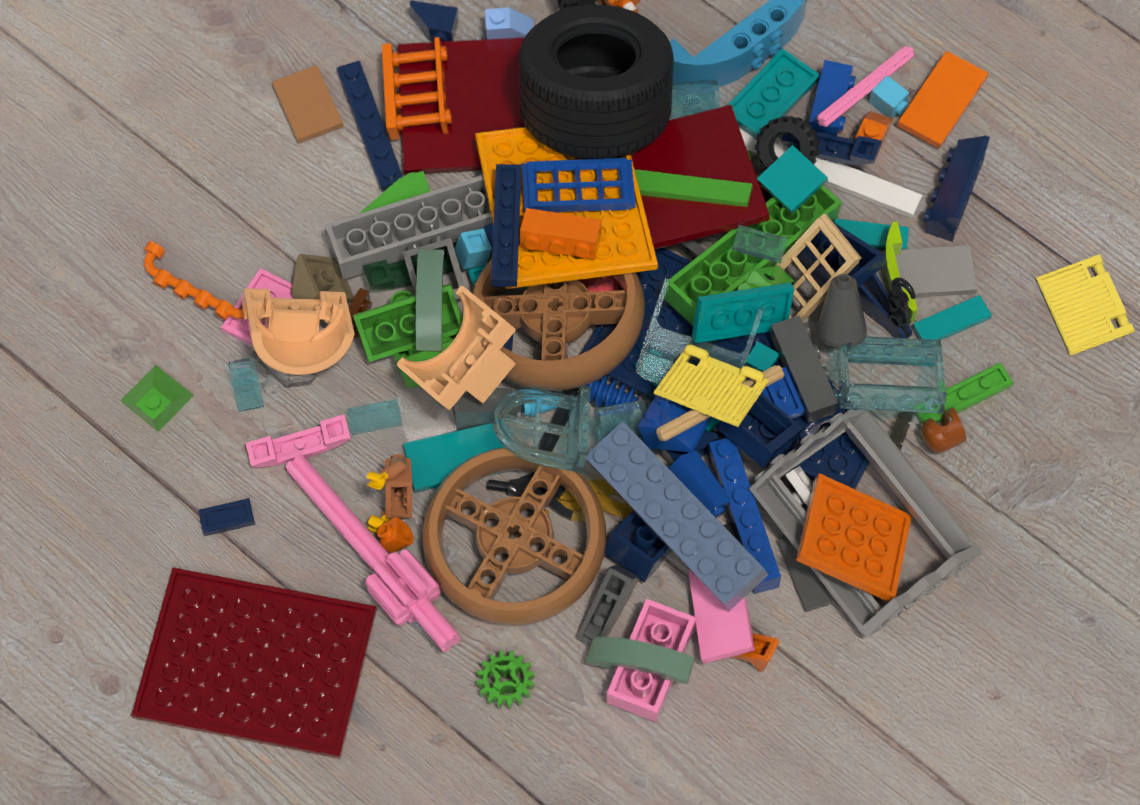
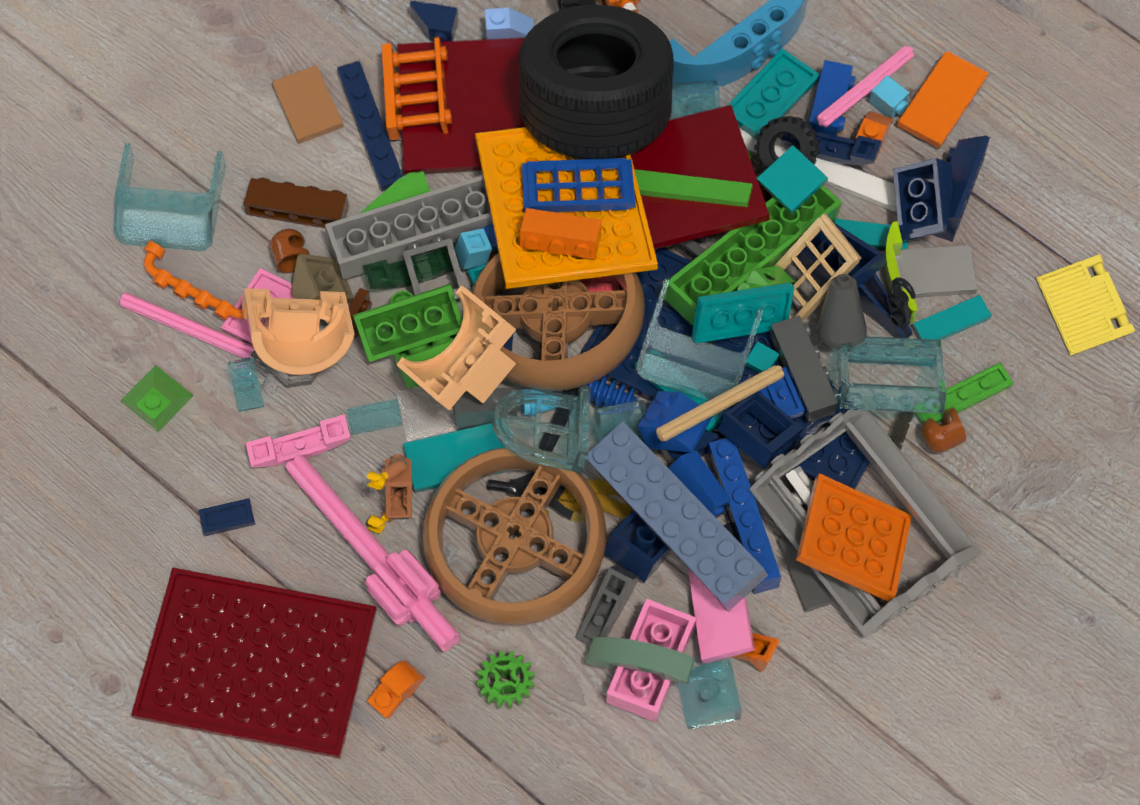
orange plate [377,517,414,553] -> none
sand green slope [416,250,444,351] -> none
dark blue plate [491,164,521,287] -> none
light yellow window [654,344,769,427] -> none
clear light blue tile [732,225,788,264] -> none
none -> clear light blue windscreen [113,143,226,251]
none -> bright pink axle [119,293,256,360]
none -> reddish brown brick [244,178,349,229]
none -> dark orange helmet [270,229,310,273]
none -> orange brick [367,660,426,719]
none -> clear light blue slope [677,659,742,729]
none -> dark blue slope [893,158,954,242]

